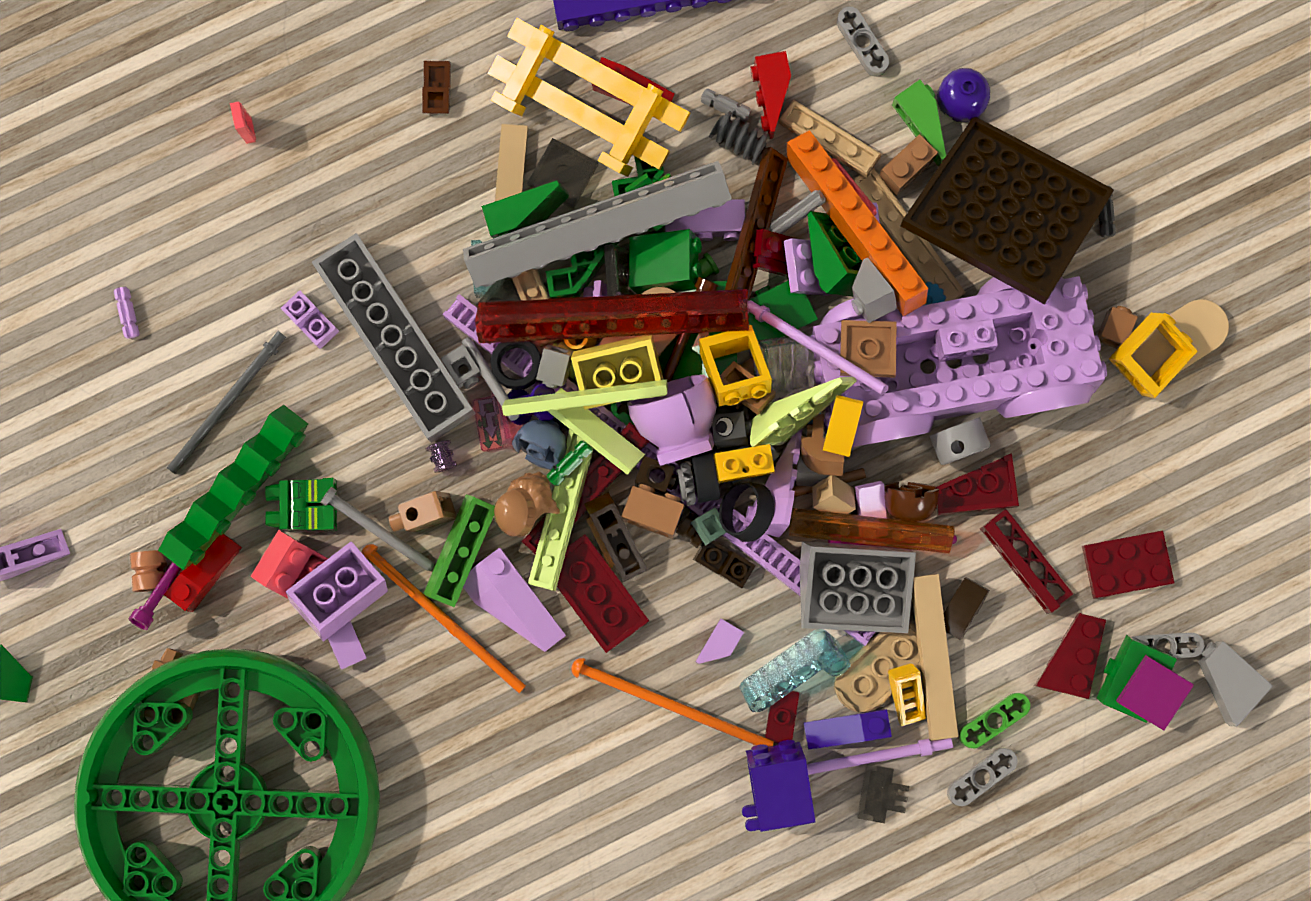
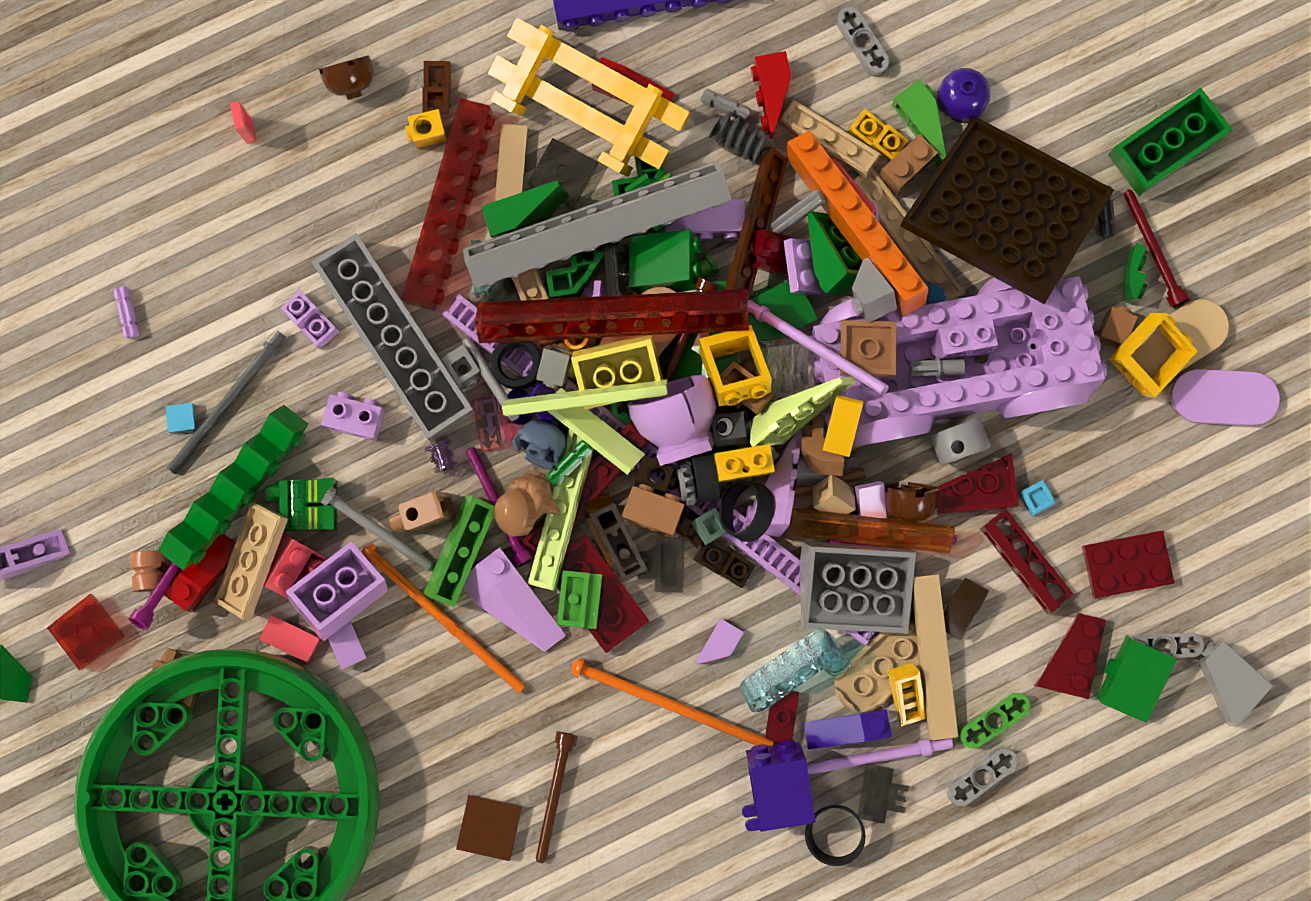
magenta tile [1116,655,1194,731] -> none
none -> clear red plate [47,594,125,670]
none -> medium azure tile [165,403,197,434]
none -> tan tile [214,501,288,621]
none -> coral tile [259,615,321,663]
none -> reddish brown cylinder [319,55,374,100]
none -> lavender brick [321,392,385,442]
none -> clear red brick [402,98,495,311]
none -> yellow brick [405,109,447,149]
none -> reddish brown tile [456,795,522,861]
none -> magenta piece [466,447,535,568]
none -> reddish brown piece [536,731,578,864]
none -> bright green plate [557,570,602,629]
none -> clear smoke hinge [638,538,685,593]
none -> black tyre [805,805,866,866]
none -> yellow slope [847,109,909,161]
none -> light grey axle [910,357,965,379]
none -> medium azure tile [1018,480,1056,516]
none -> green brick [1108,88,1233,197]
none -> dark red piece [1124,189,1191,308]
none -> green slope [1124,243,1147,305]
none -> lavender tile [1170,369,1280,426]

